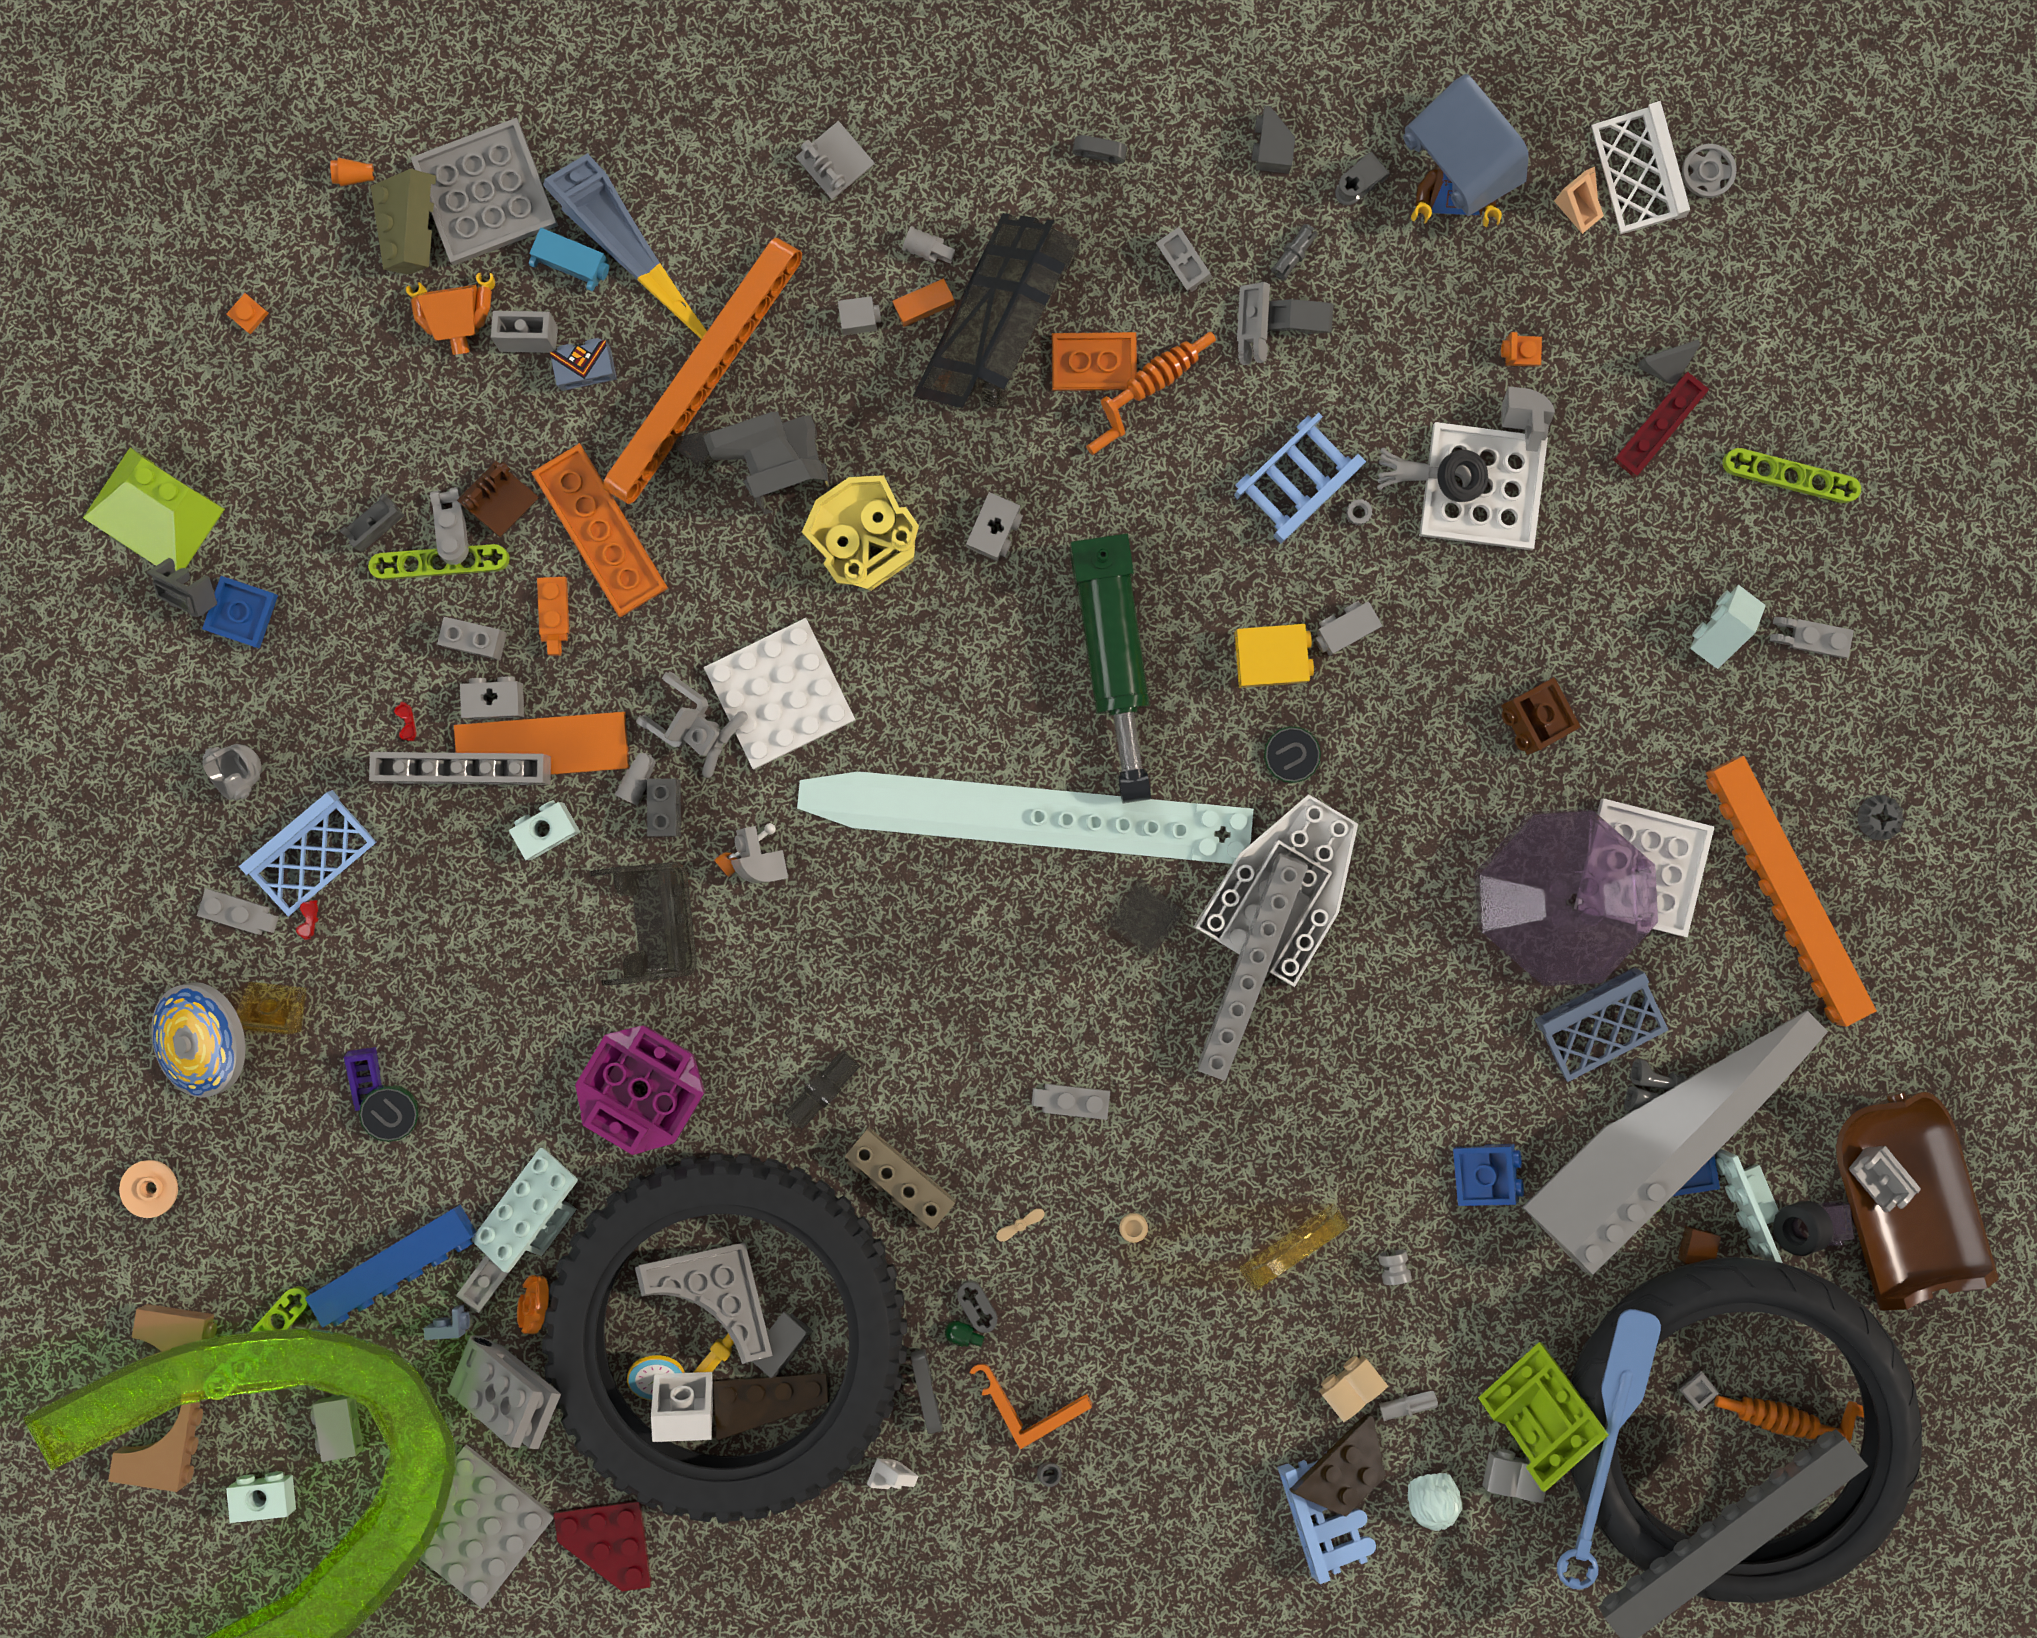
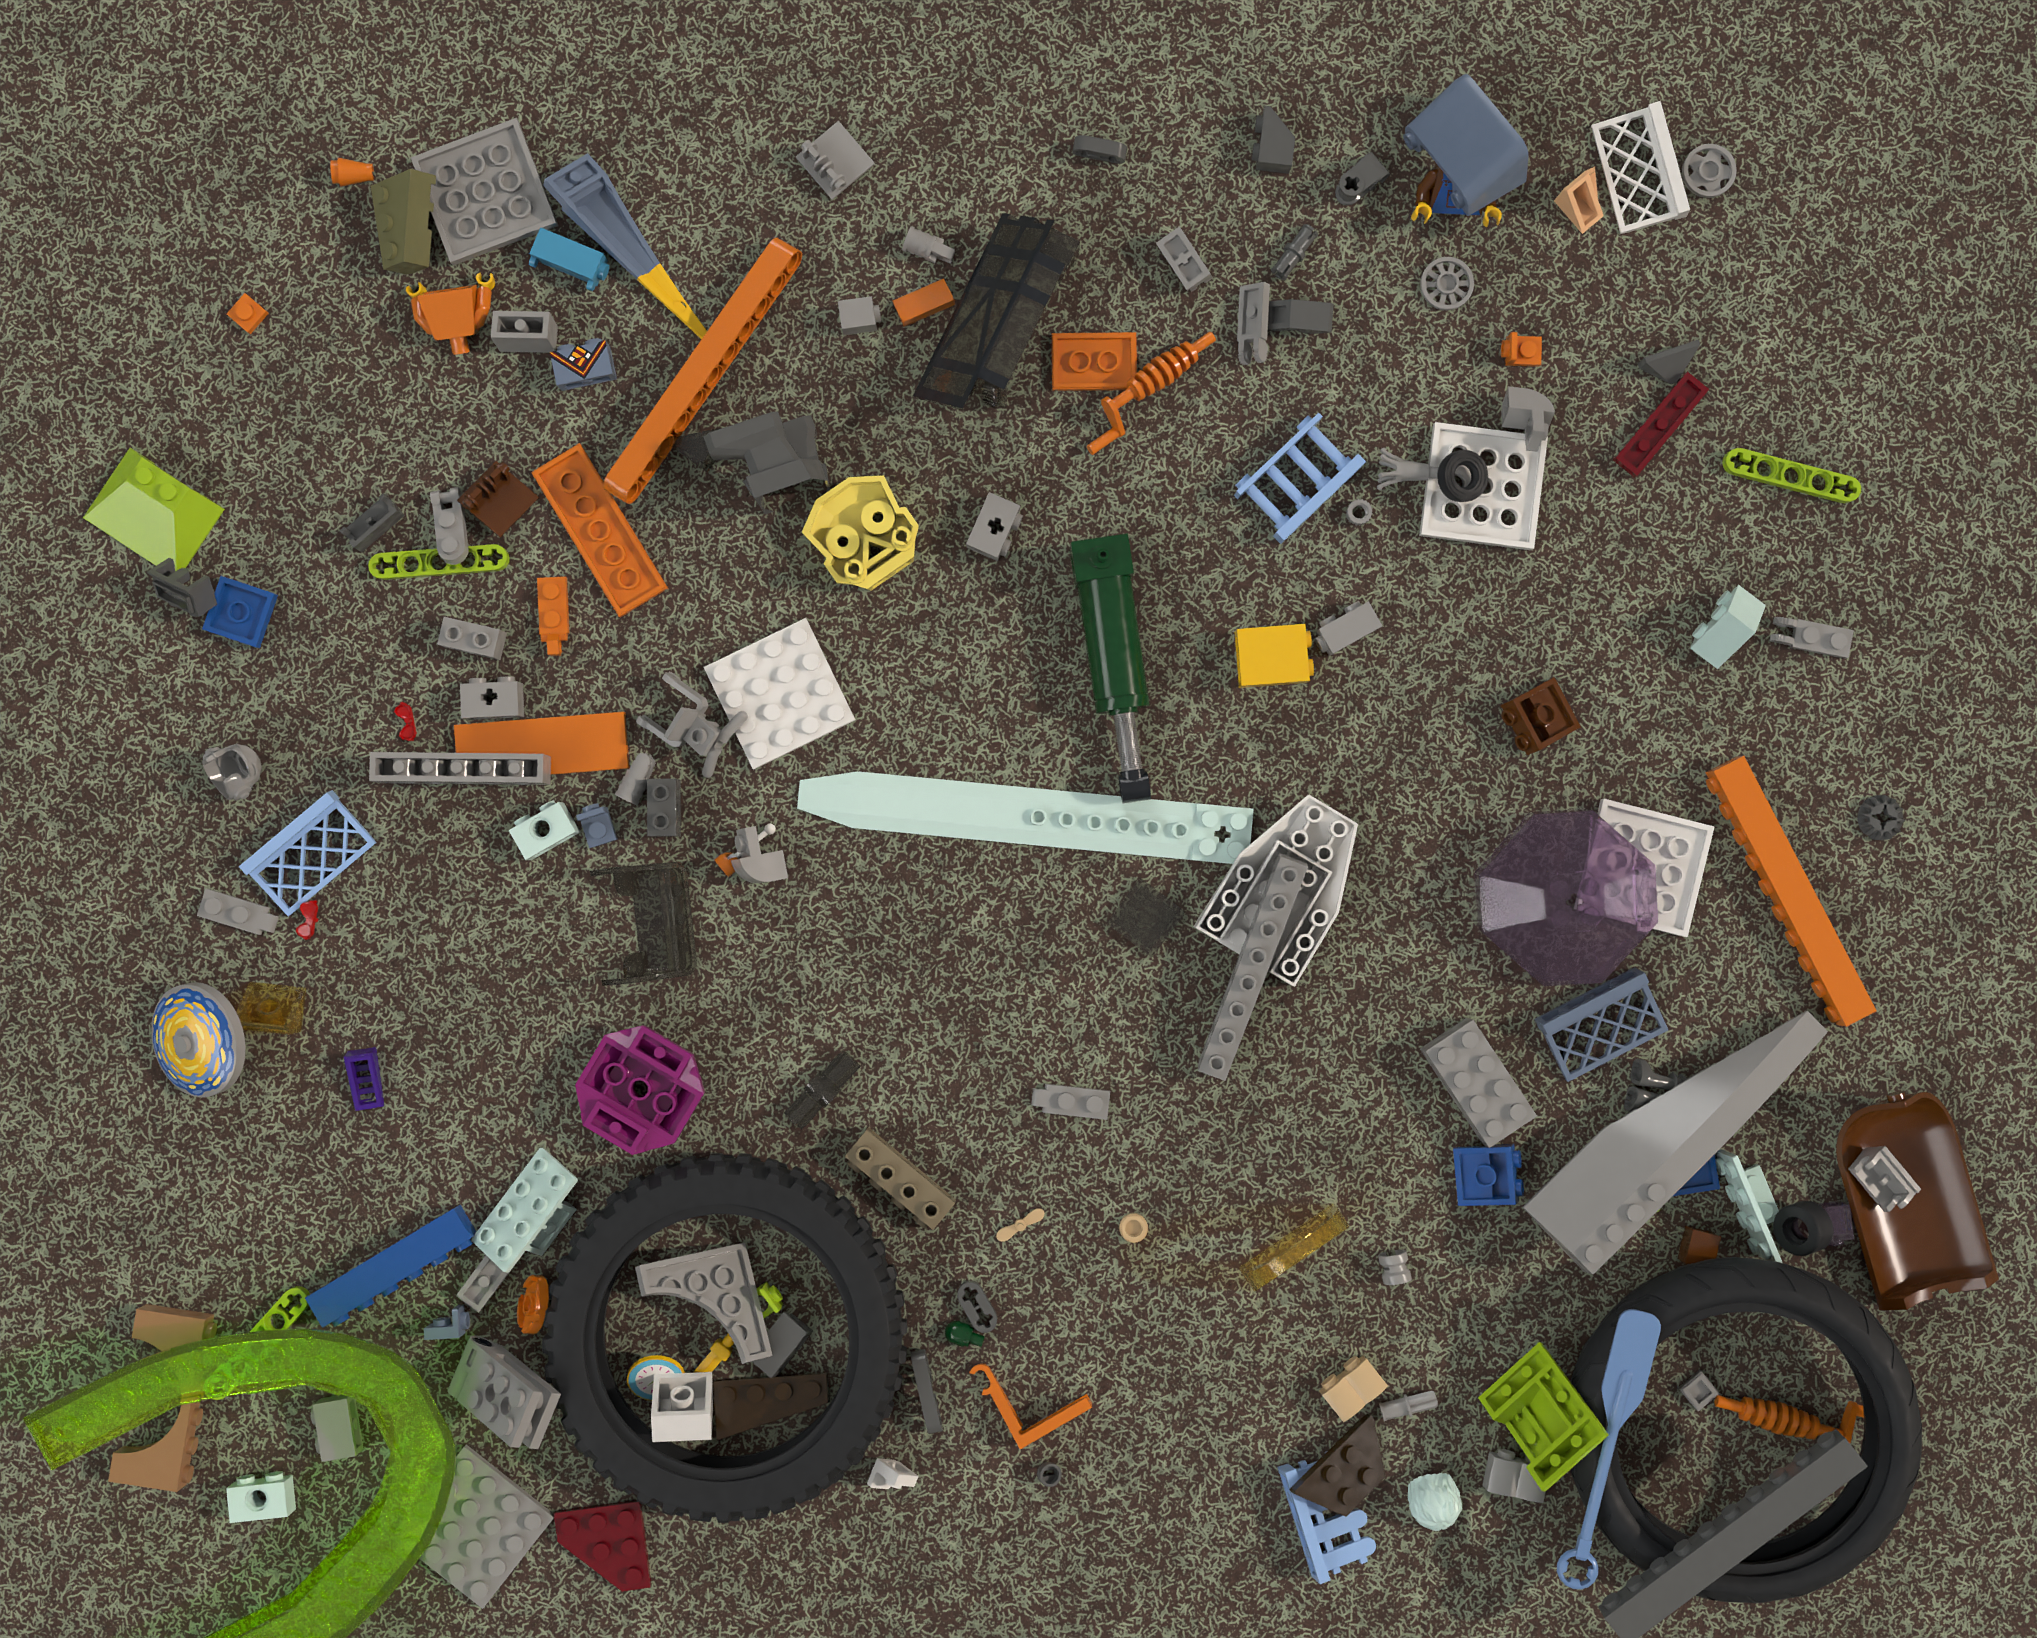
light nougat dish [119,1160,178,1218] -> none
black tile [359,1085,419,1142] -> none
black tile [1263,726,1321,783] -> none
none -> sand blue bracket [576,803,618,848]
none -> lime bracket [757,1281,783,1318]
none -> light grey wheel [1420,257,1474,311]
none -> light grey brick [1420,1018,1537,1148]

